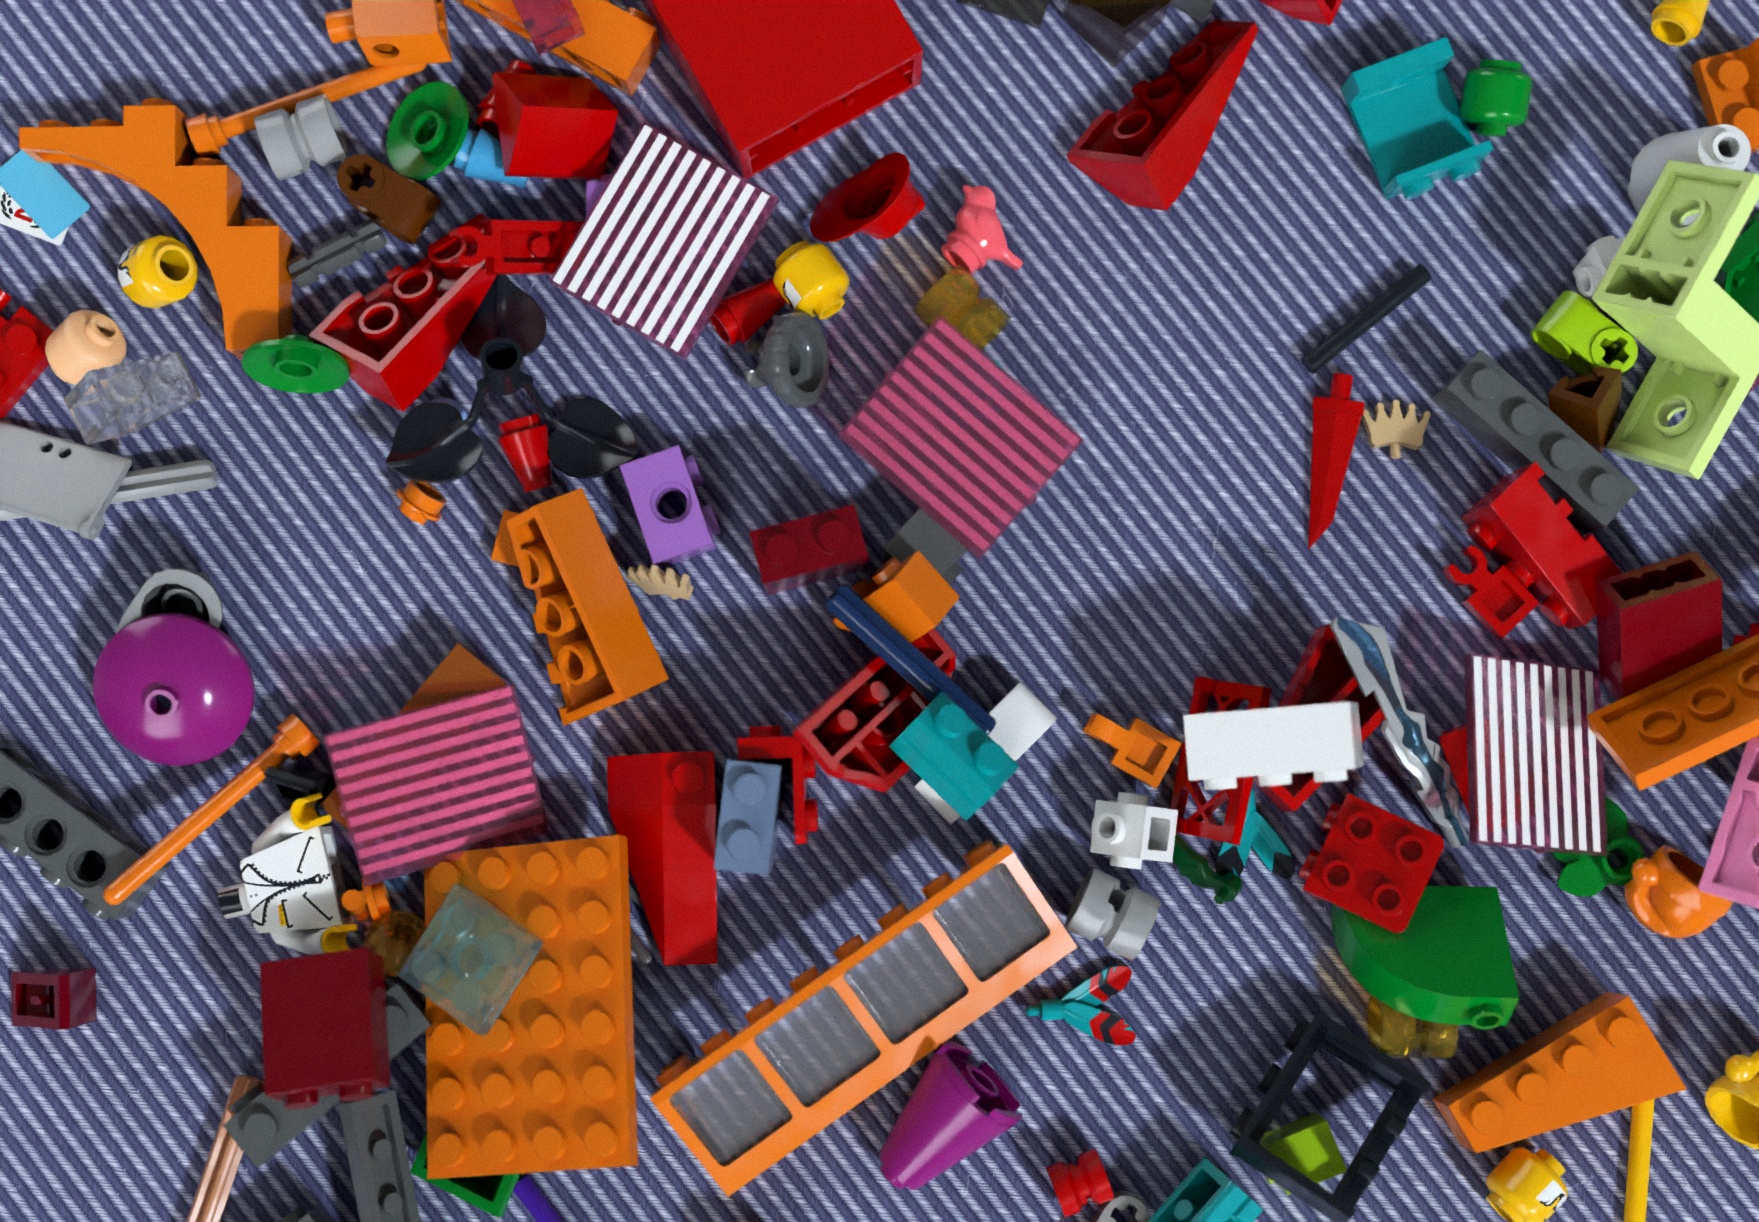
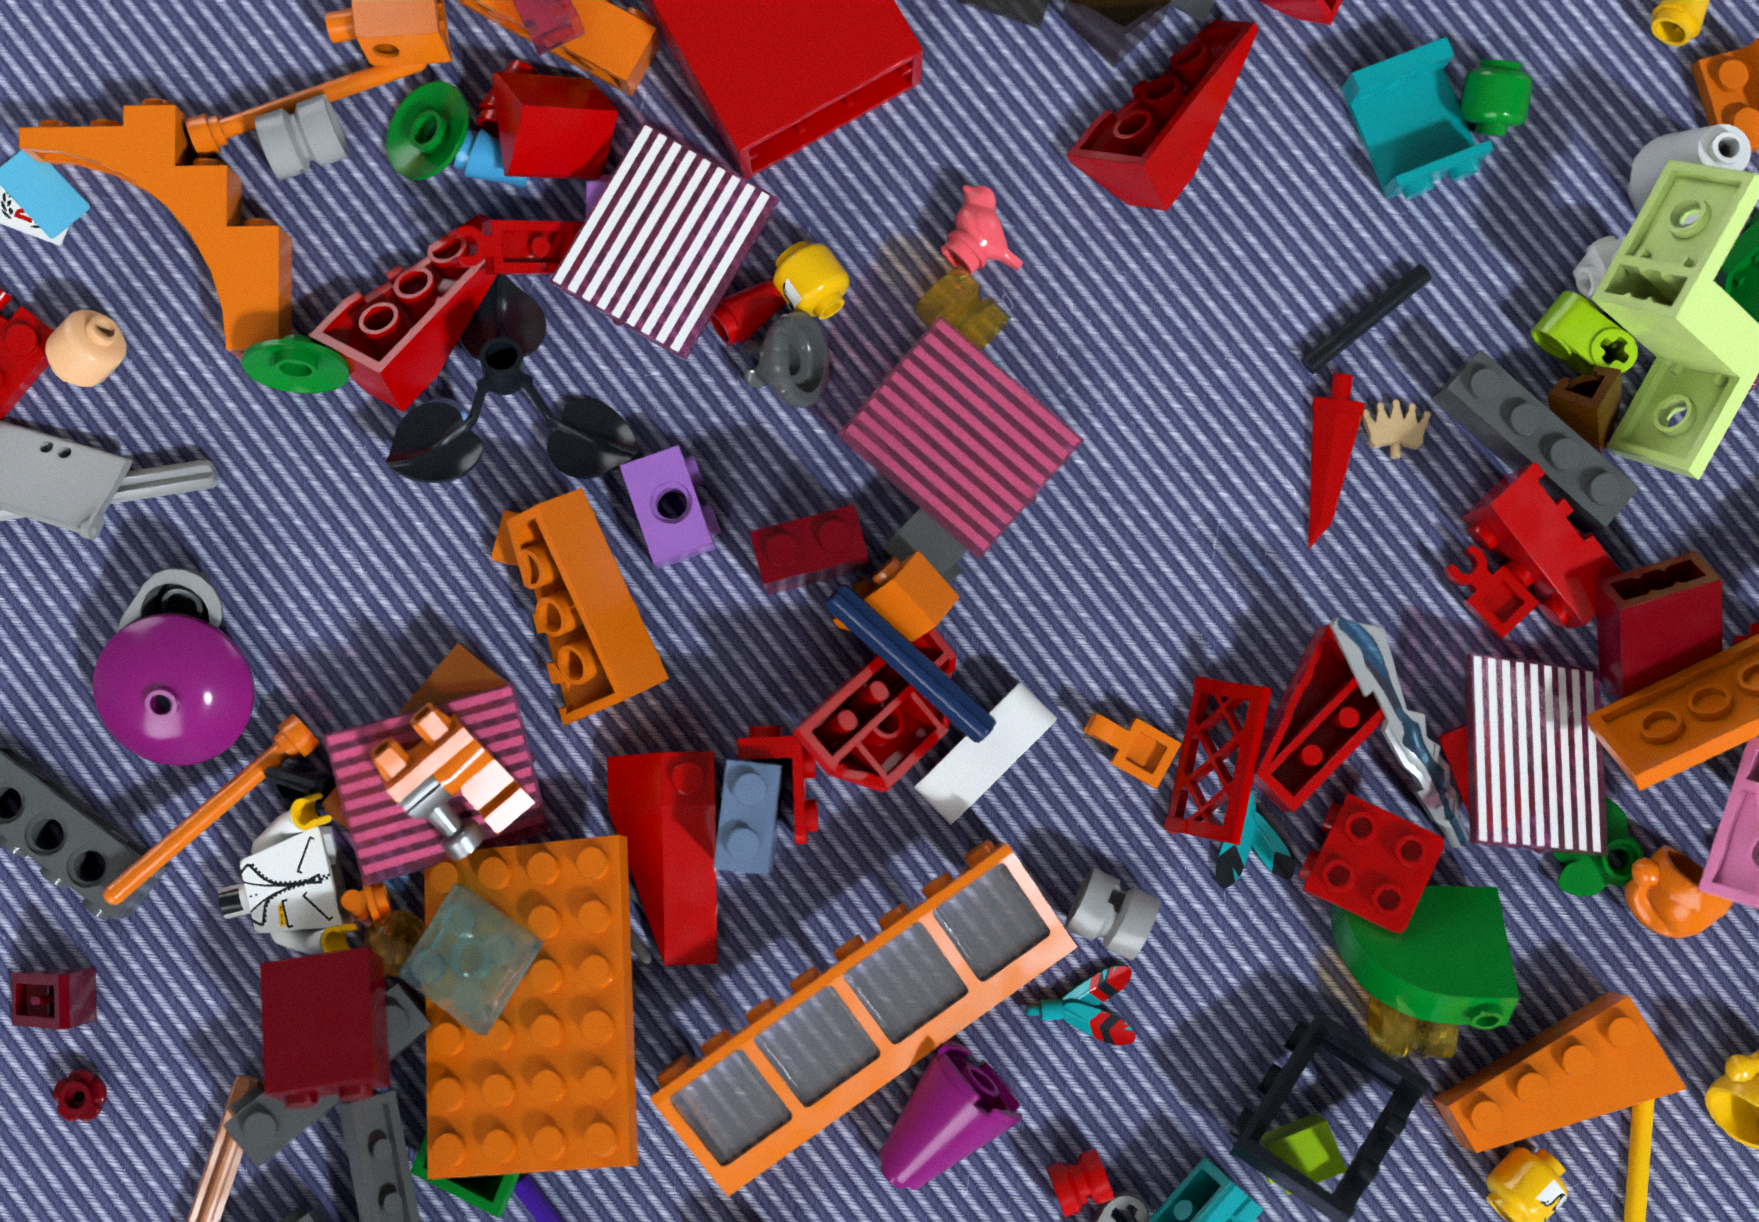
clear slope [64,351,201,445] -> none
yellow head [118,235,198,309] -> none
dark grey axle [287,219,387,287] -> none
reddish brown piece [337,154,442,246] -> none
orange plate [396,480,447,524] -> none
red cone [497,413,554,493] -> none
tan piece [625,564,694,600] -> none
red piece [809,152,925,242] -> none
teal brick [889,692,1019,821] -> none
white brick [1090,792,1178,869] -> none
dark green piece [1172,833,1243,904] -> none
white wedge [1183,702,1364,790] -> none
none -> dark red plate [53,1069,107,1122]
none -> hips [370,702,535,861]

